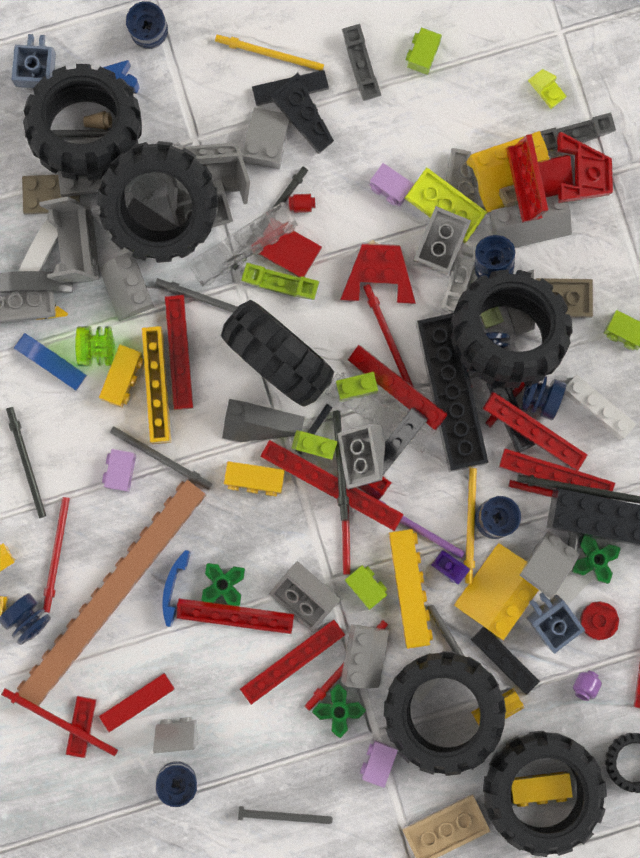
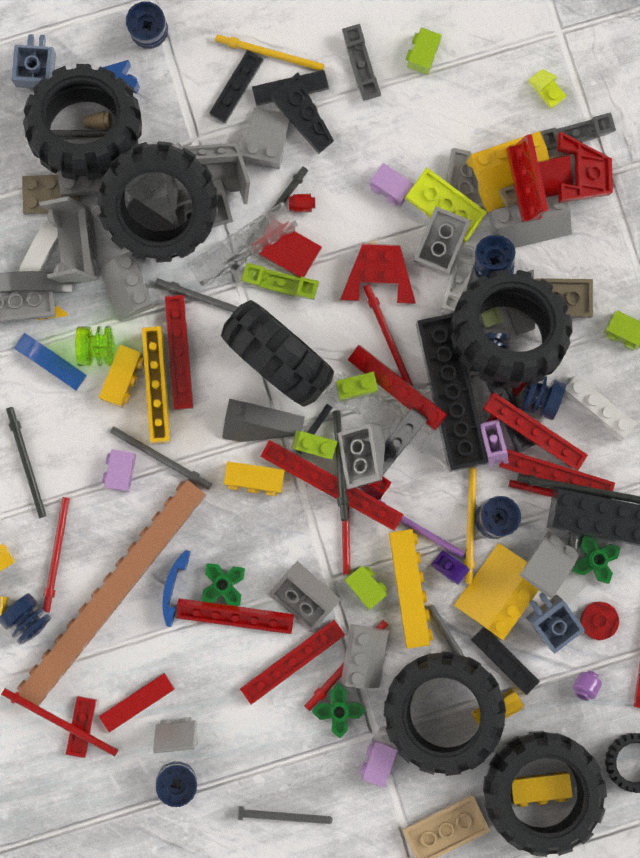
none -> black tile [209,50,264,124]
none -> lavender brick [480,419,509,468]

